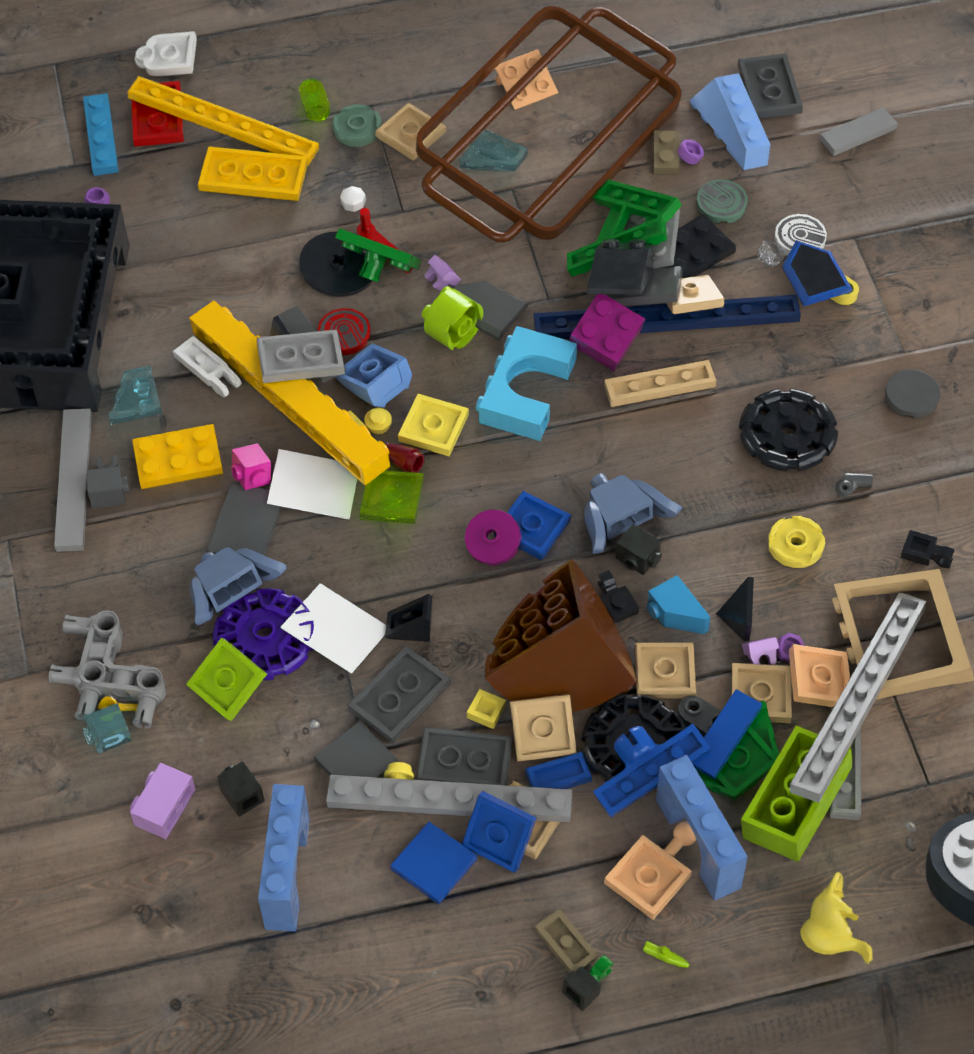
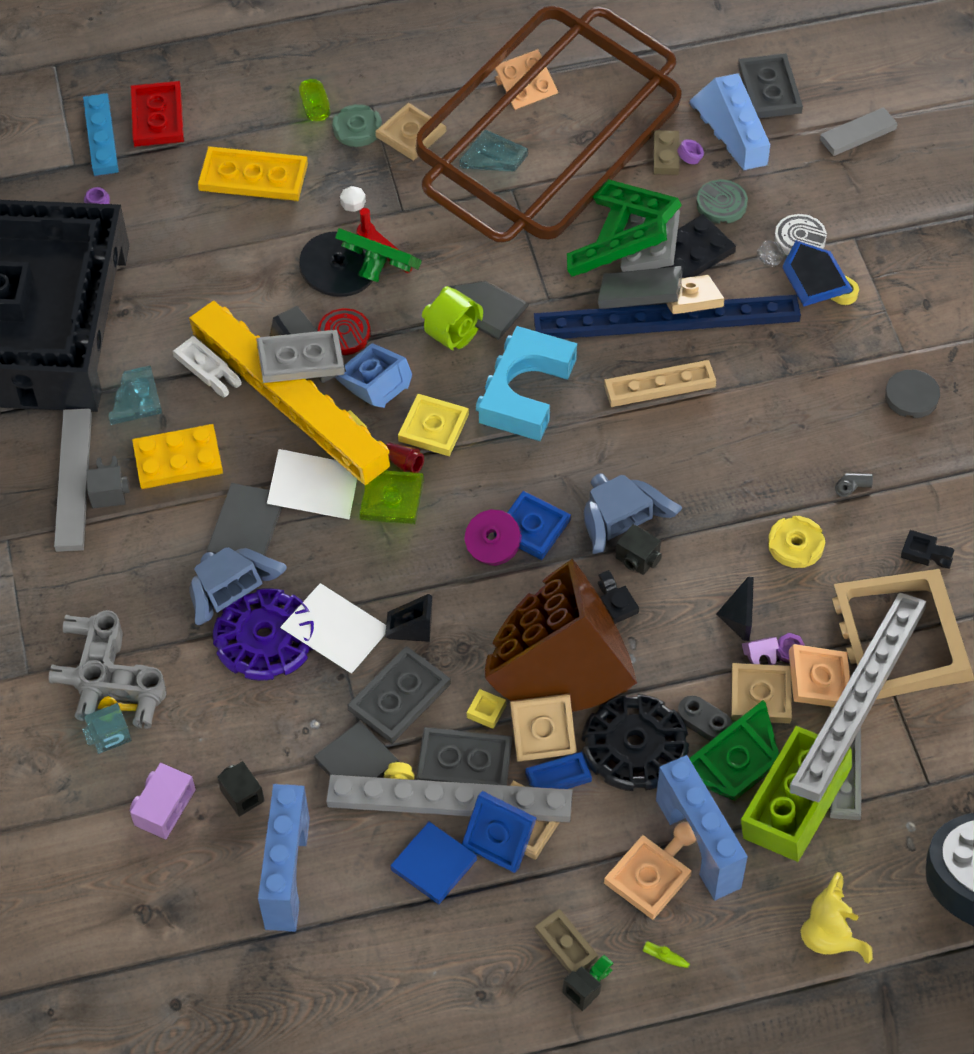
yellow tile [127,76,319,166] -> none
white plate [135,31,197,76] -> none
lime plate [186,638,267,721] -> none
dark pink brick [231,443,271,490] -> none
light yellow plate [364,408,392,434] -> none
lavender tile [425,255,461,291] -> none
magenta brick [570,294,645,372] -> none
black slope [587,239,653,295] -> none
blue plate [593,724,711,818] -> none
tan plate [635,642,696,699] -> none
dark azure slope [646,575,710,634] -> none
blue tile [692,689,762,780] -> none
black plate [739,388,838,471] -> none

